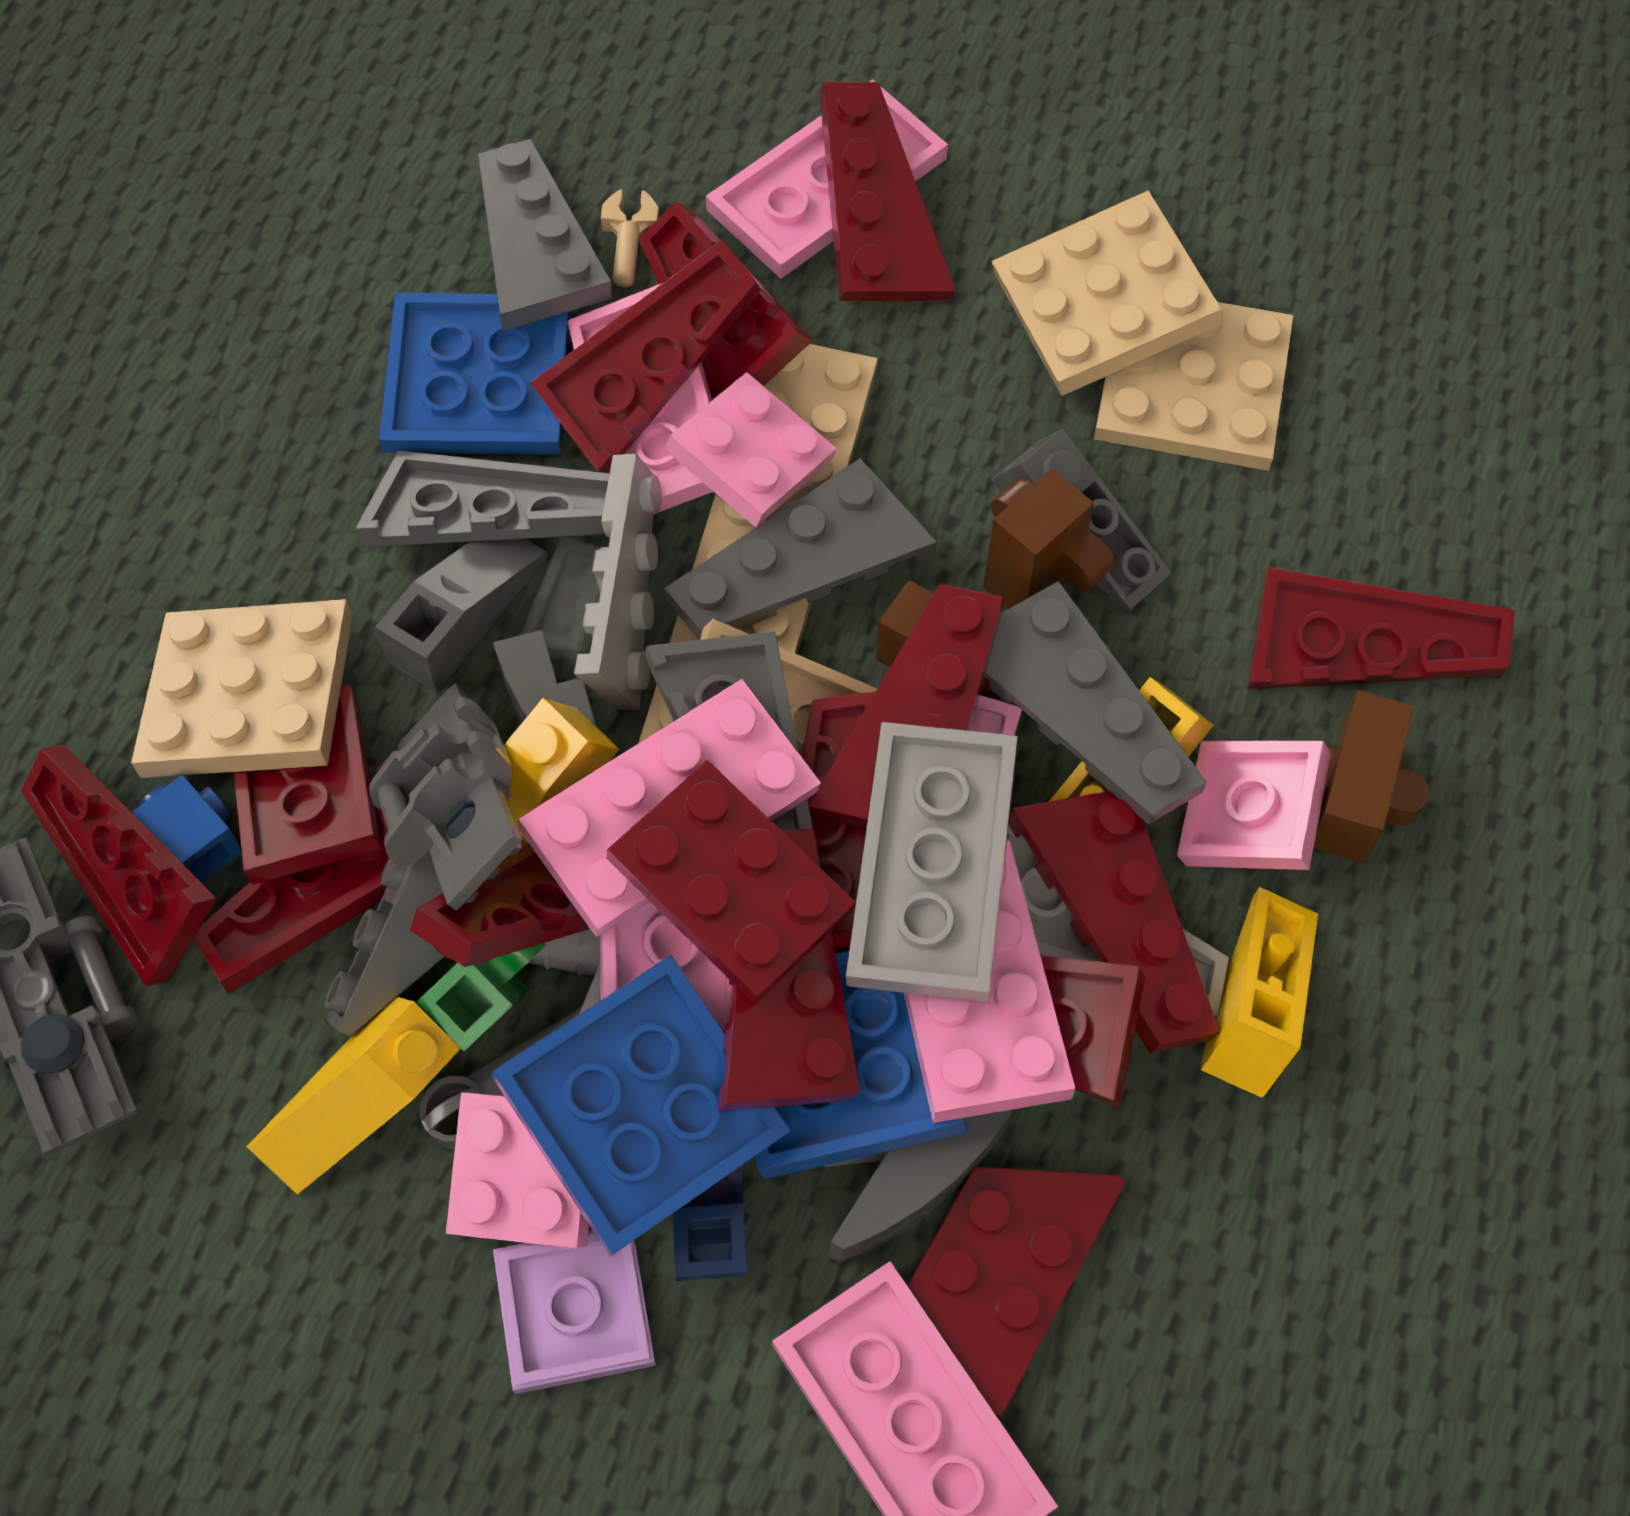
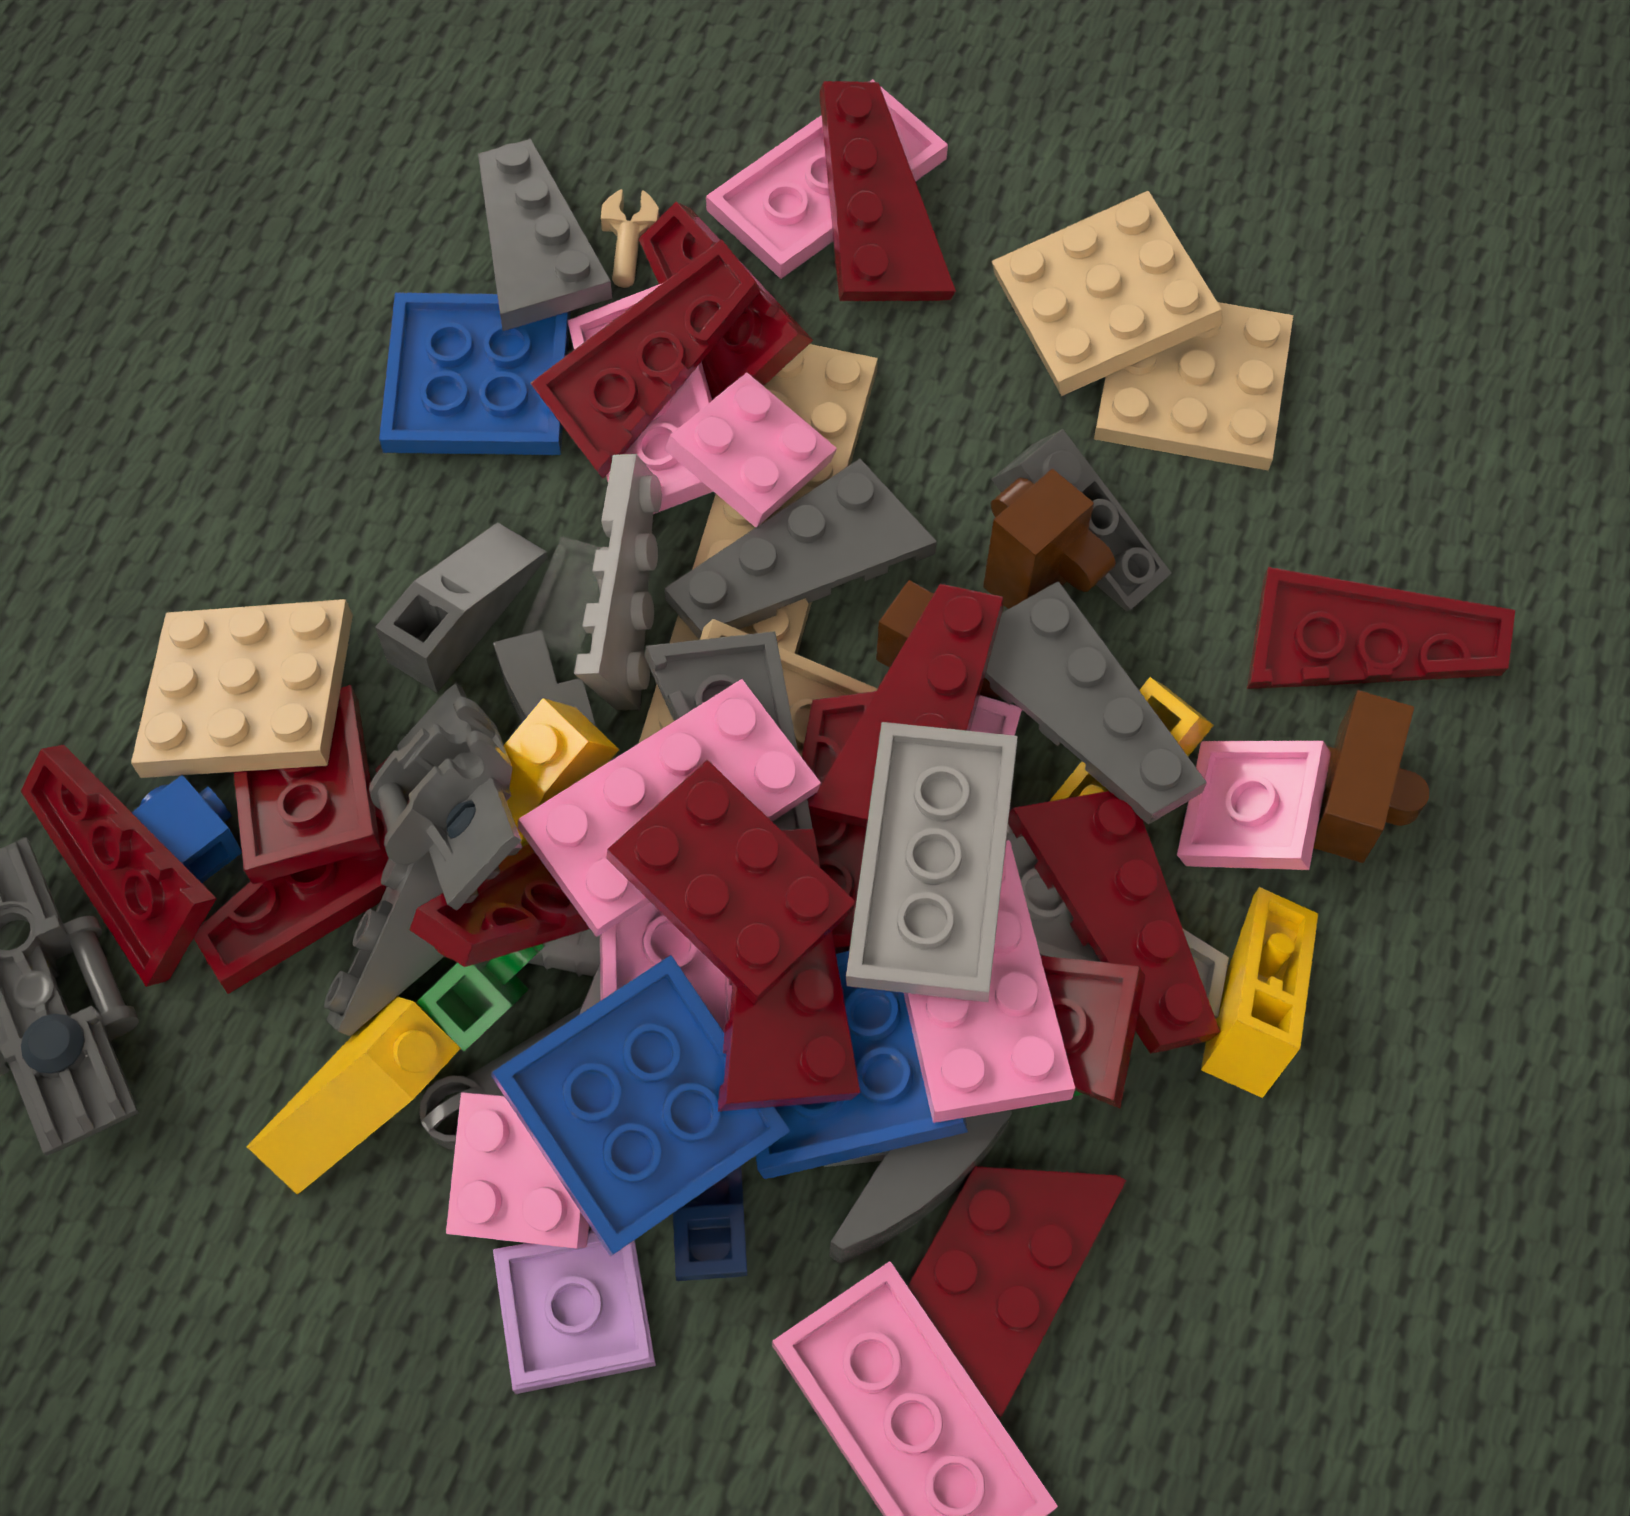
dark grey wing [355,450,610,547] -> none

